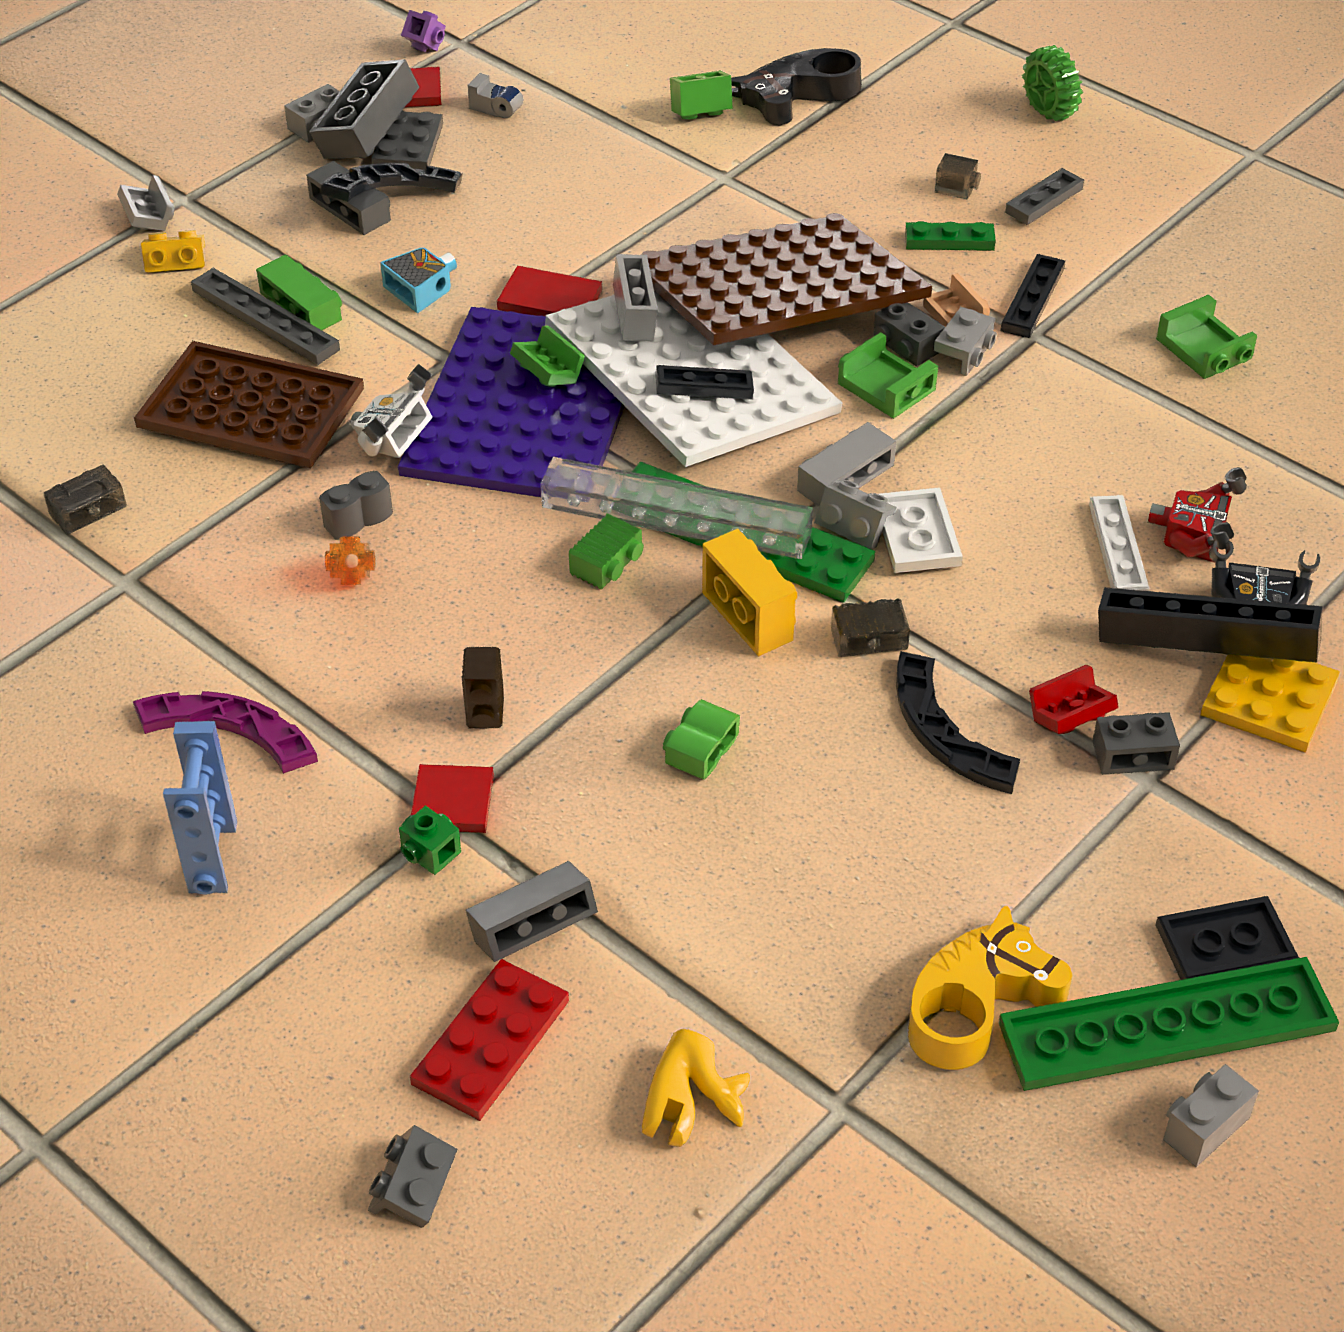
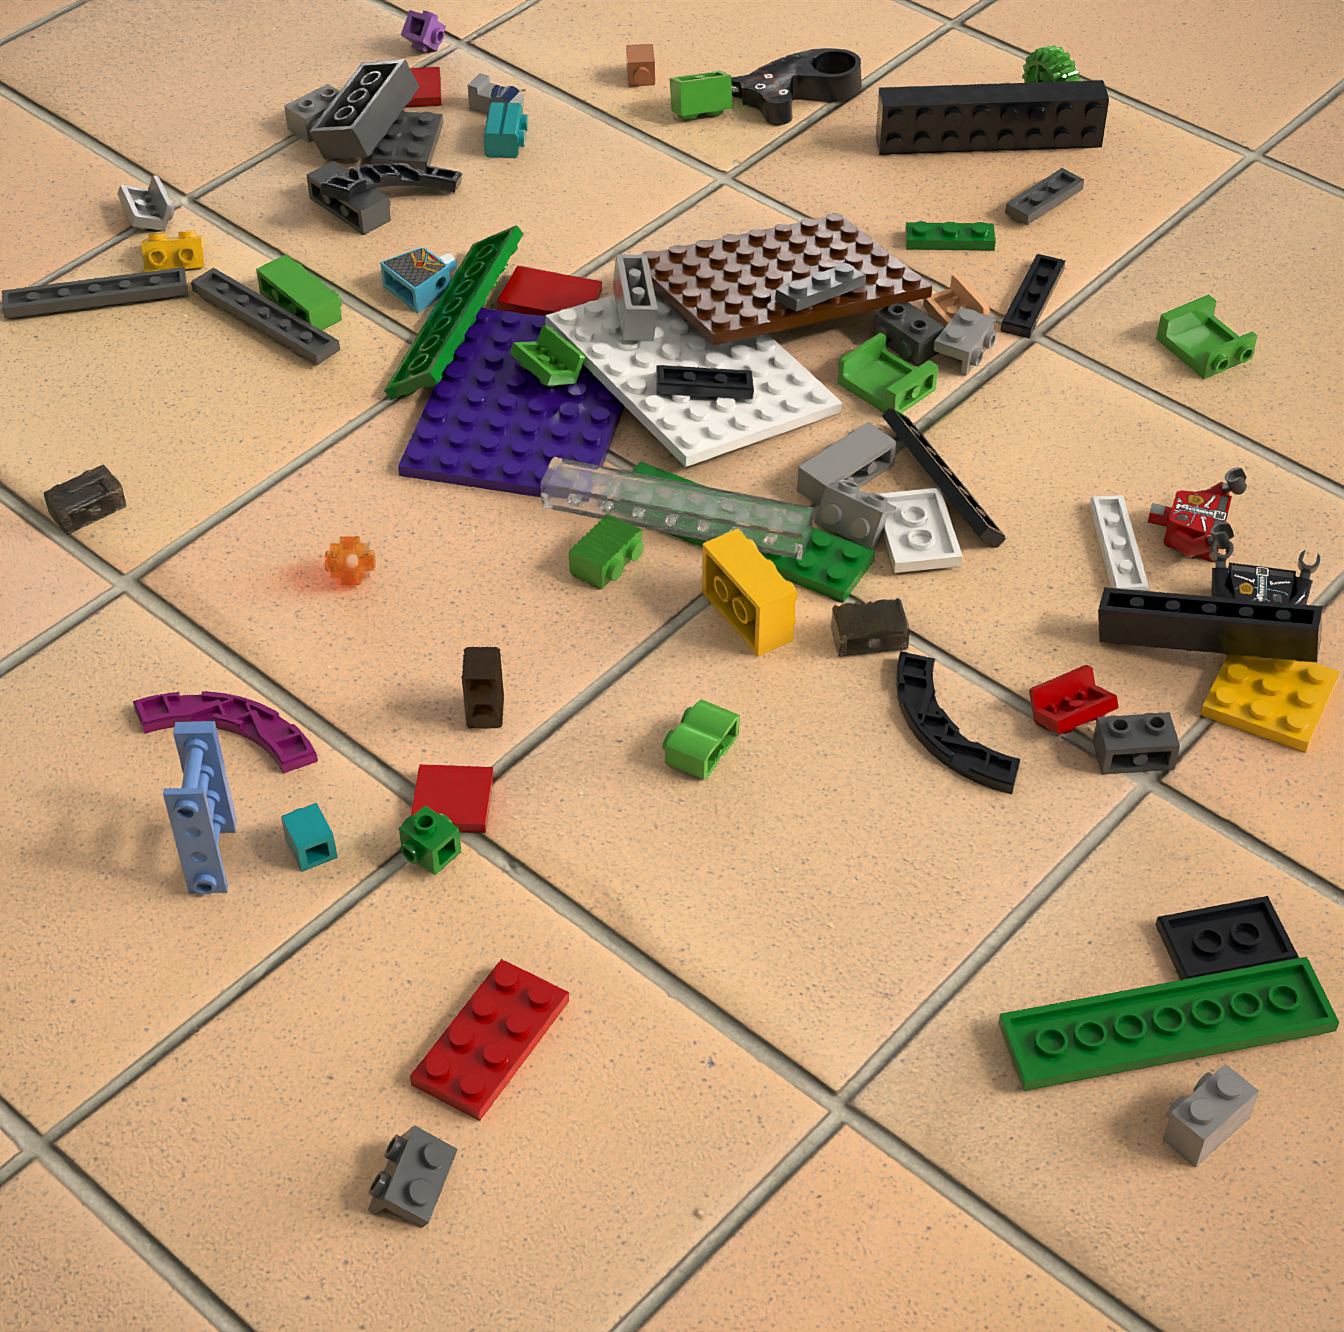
reddish brown plate [134,341,364,468] -> none
dark grey brick [319,471,393,540] -> none
white torso [351,364,432,458] -> none
dark grey brick [466,861,598,962] -> none
yellow piece [642,1029,750,1147] -> none
yellow animal [908,906,1072,1070] -> none
clear smoke brick [935,153,981,200] -> none
none -> dark grey plate [2,267,188,318]
none -> teal brick [281,803,338,872]
none -> green plate [384,225,524,400]
none -> teal brick [483,102,528,158]
none -> nougat brick [626,44,655,86]
none -> dark grey plate [775,263,866,312]
none -> black brick [876,80,1109,155]
none -> black tile [882,408,1006,547]

